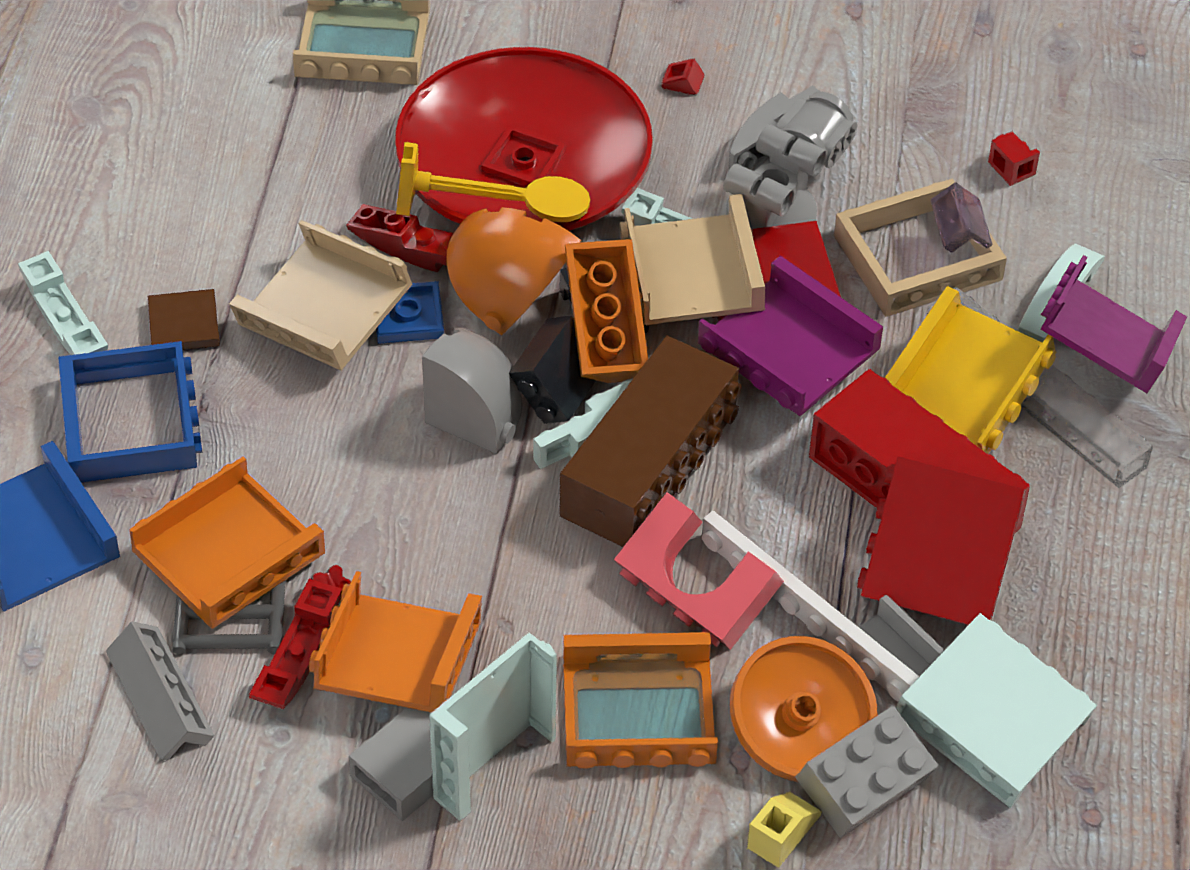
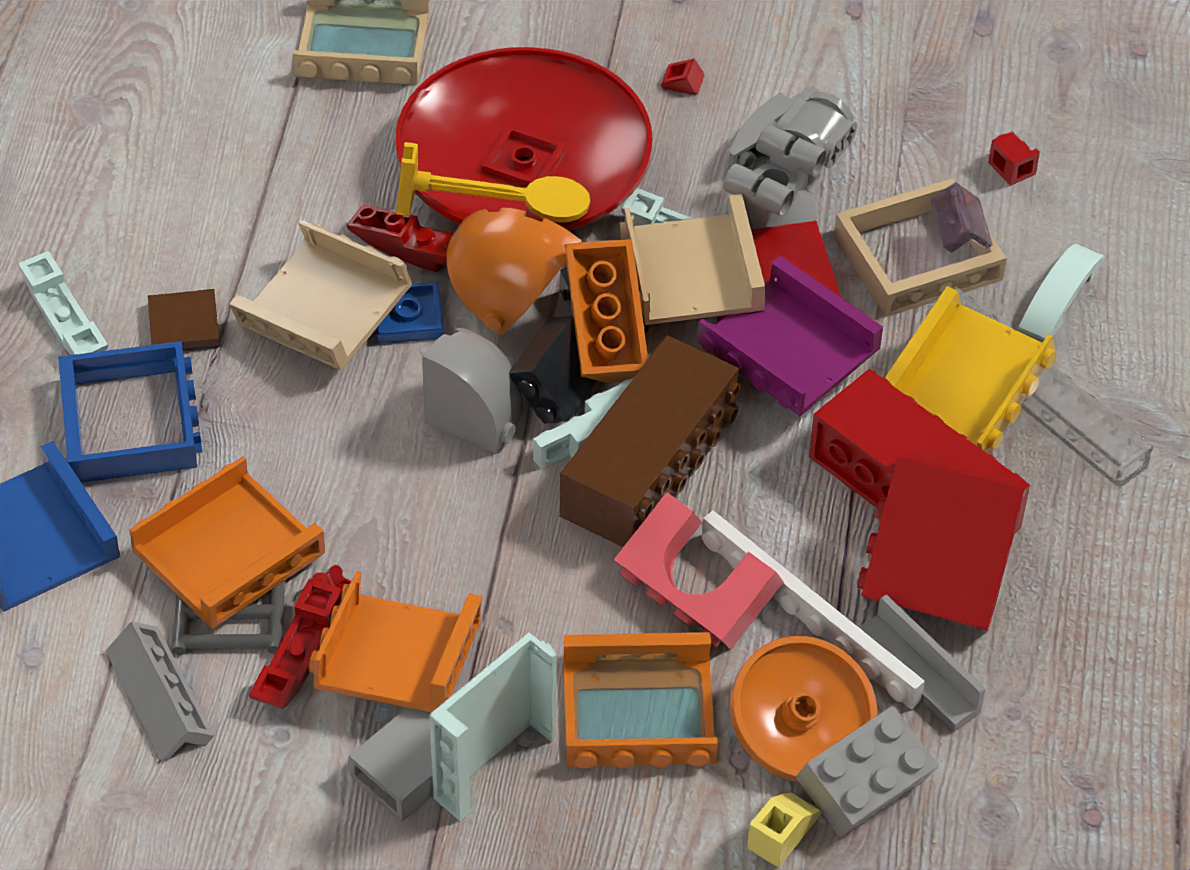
light aqua panel [896,613,1097,808] -> none
magenta panel [1040,254,1187,393] -> none

